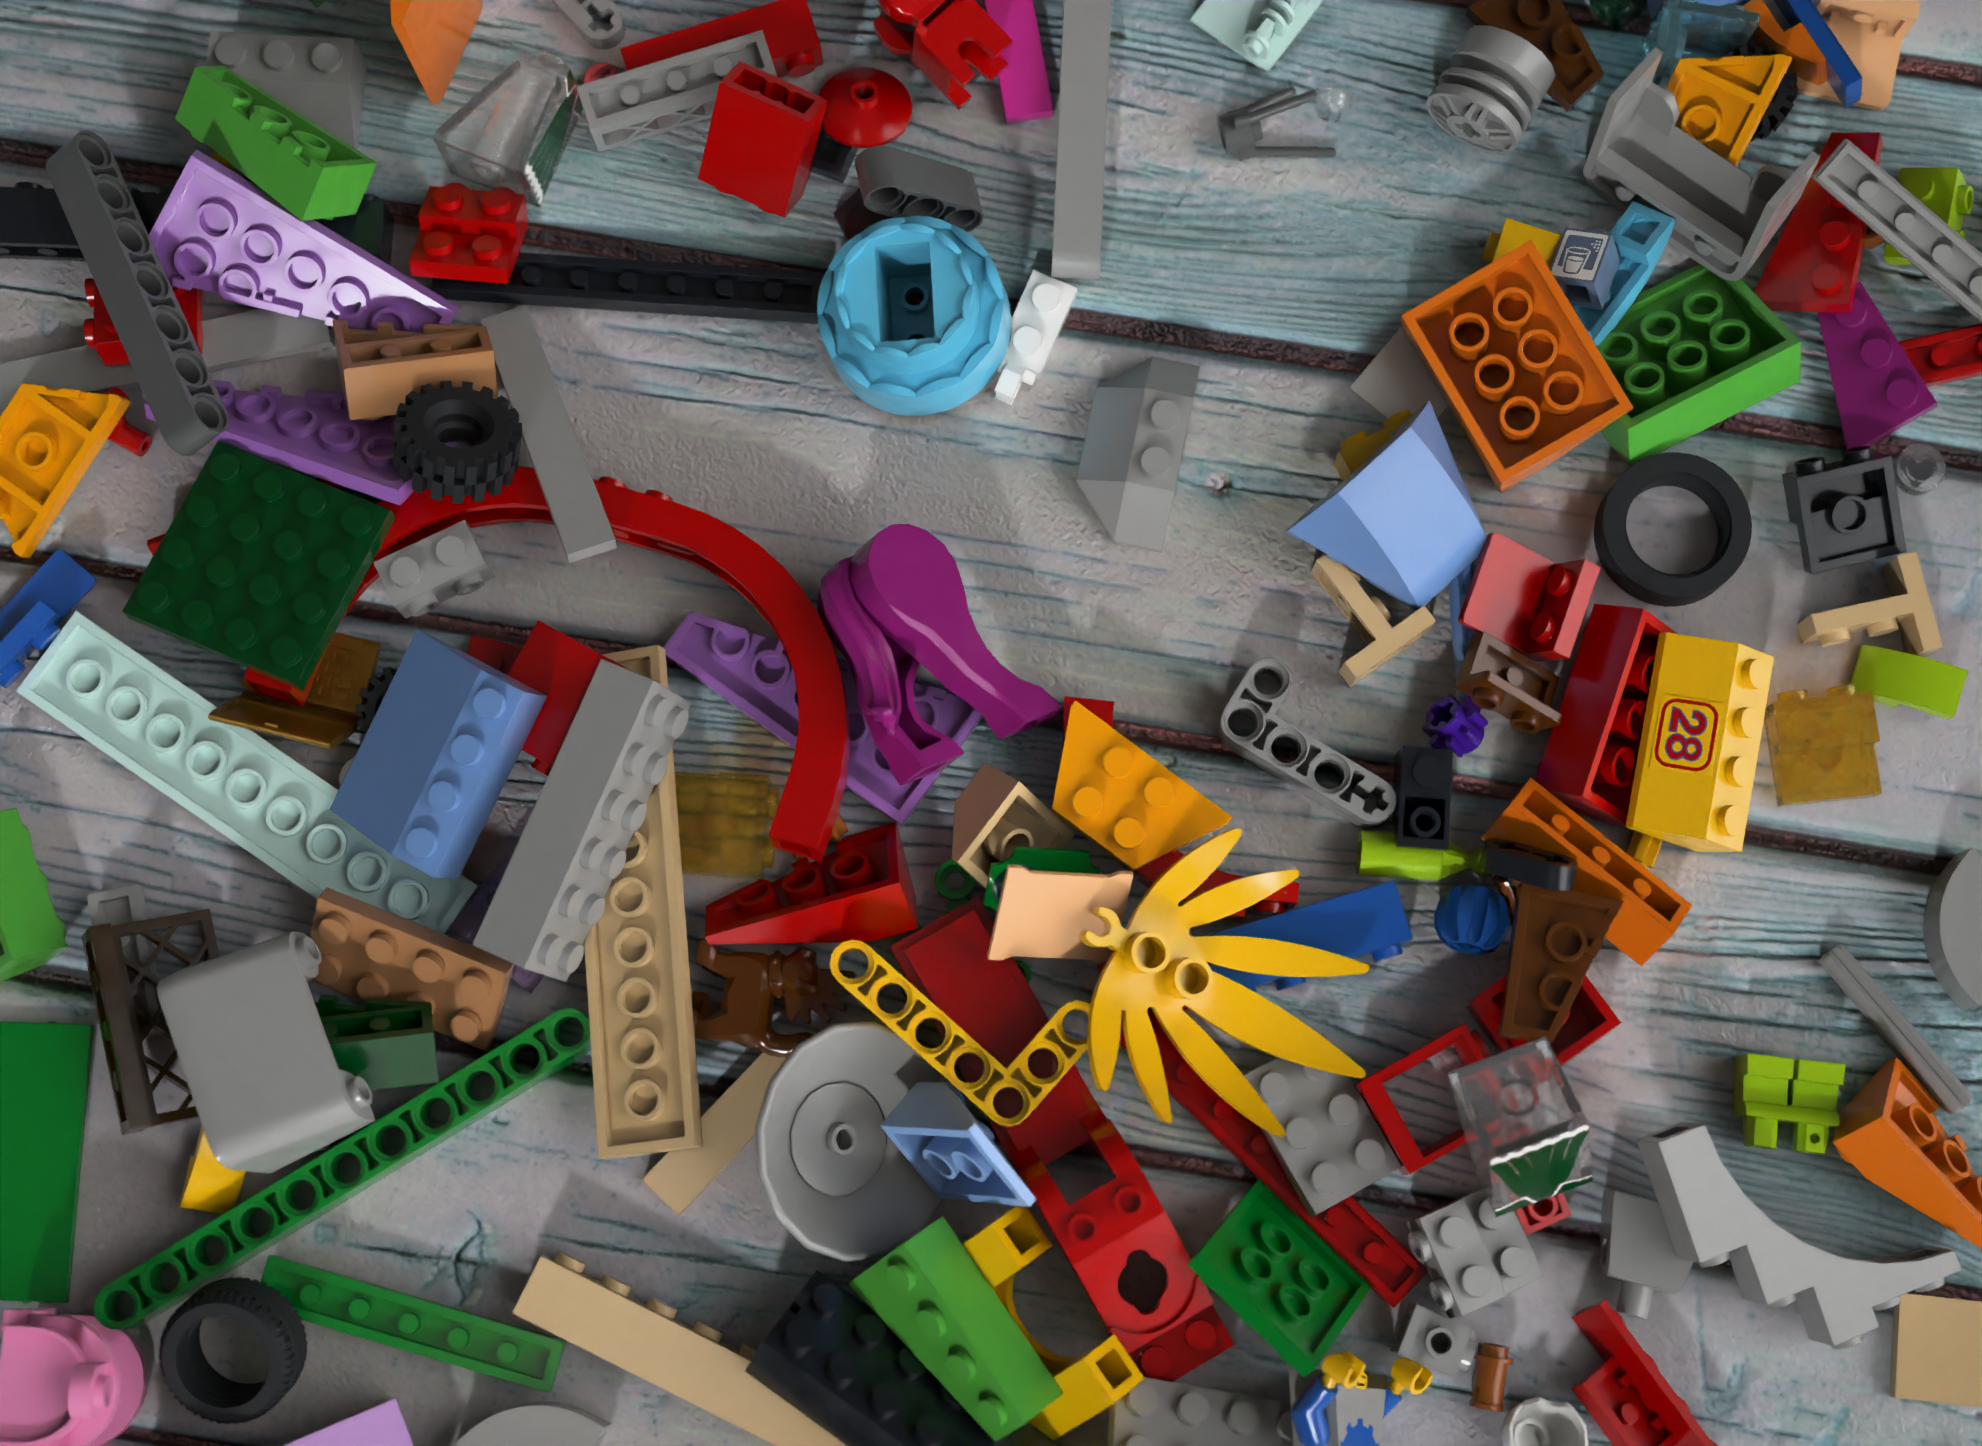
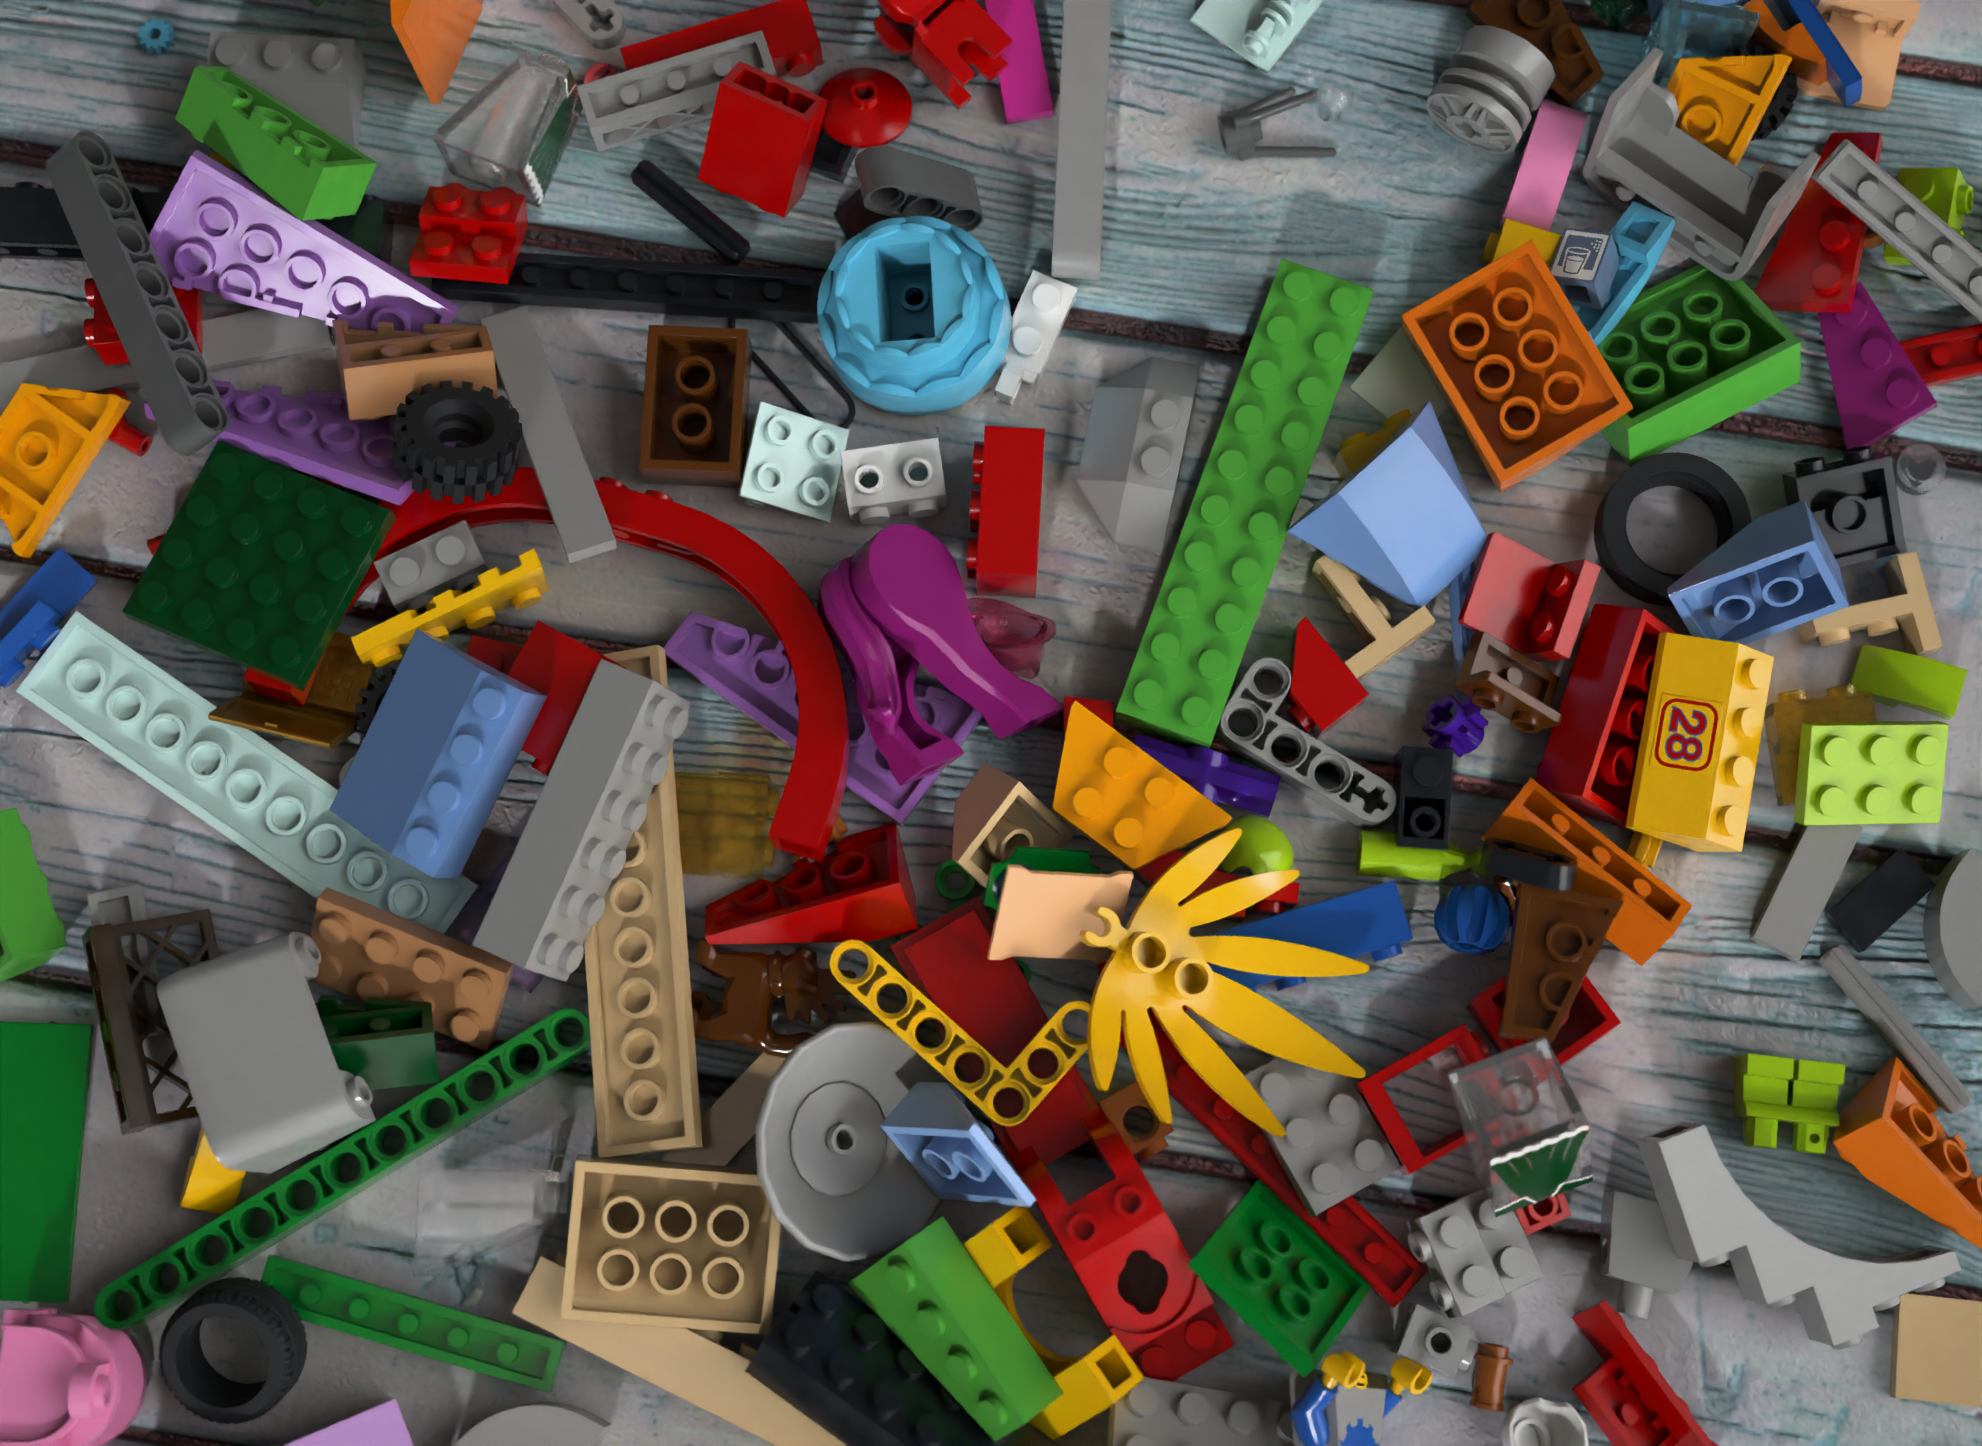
none -> medium azure piece [136,16,177,57]
none -> yellow wing [351,548,549,668]
none -> clear slope [414,1169,568,1276]
none -> tan slope [560,1154,781,1335]
none -> black axle [631,160,751,265]
none -> reddish brown brick [639,325,752,488]
none -> black piece [728,318,856,429]
none -> light aqua hinge [738,401,849,523]
none -> white brick [840,438,947,525]
none -> red brick [967,426,1045,598]
none -> clear pink piece [967,598,1056,679]
none -> dark orange brick [1098,1080,1174,1161]
none -> bright green brick [1114,258,1374,749]
none -> dark purple piece [1134,734,1281,819]
none -> lime hair [1220,814,1294,875]
none -> red slope [1286,617,1369,739]
none -> bright pink beam [1498,99,1588,231]
none -> medium blue slope [1667,500,1849,645]
none -> light grey tile [1749,824,1863,962]
none -> lime plate [1793,721,1949,825]
none -> black tile [1824,848,1936,953]

